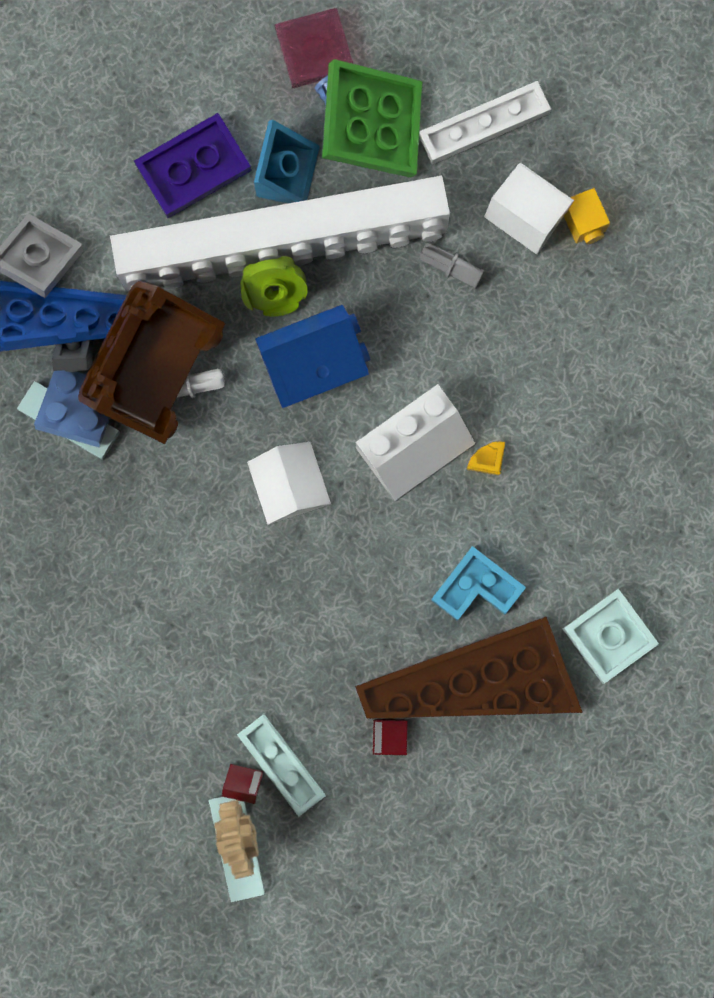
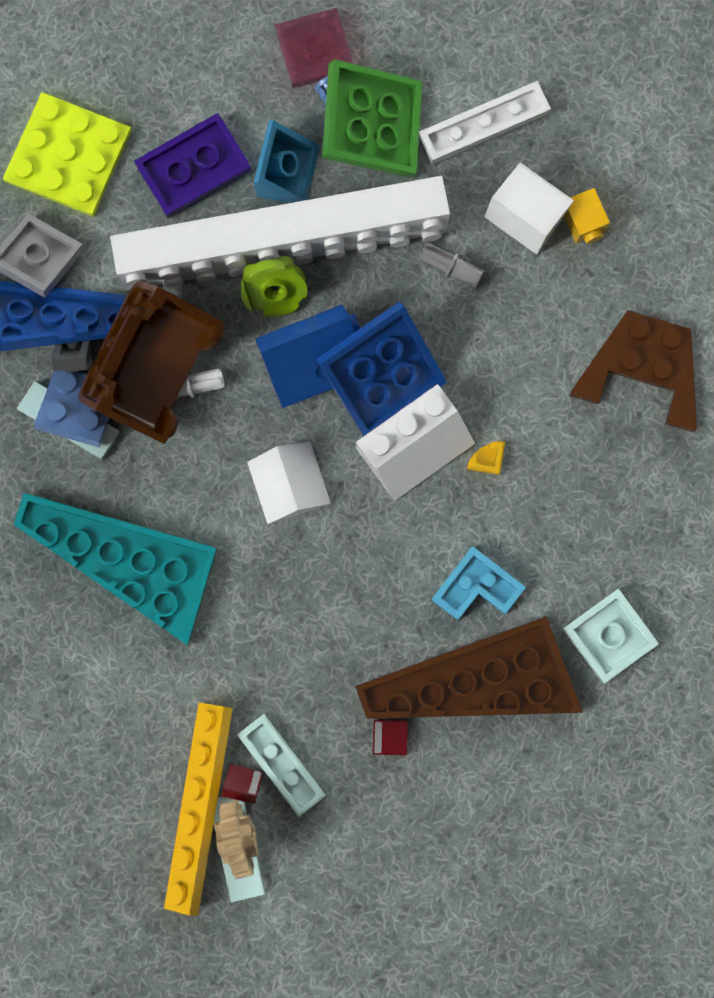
none -> neon yellow plate [3,92,132,217]
none -> teal wing [13,493,217,646]
none -> yellow plate [164,703,233,916]
none -> blue plate [316,302,447,436]
none -> reddish brown wing [569,310,697,433]

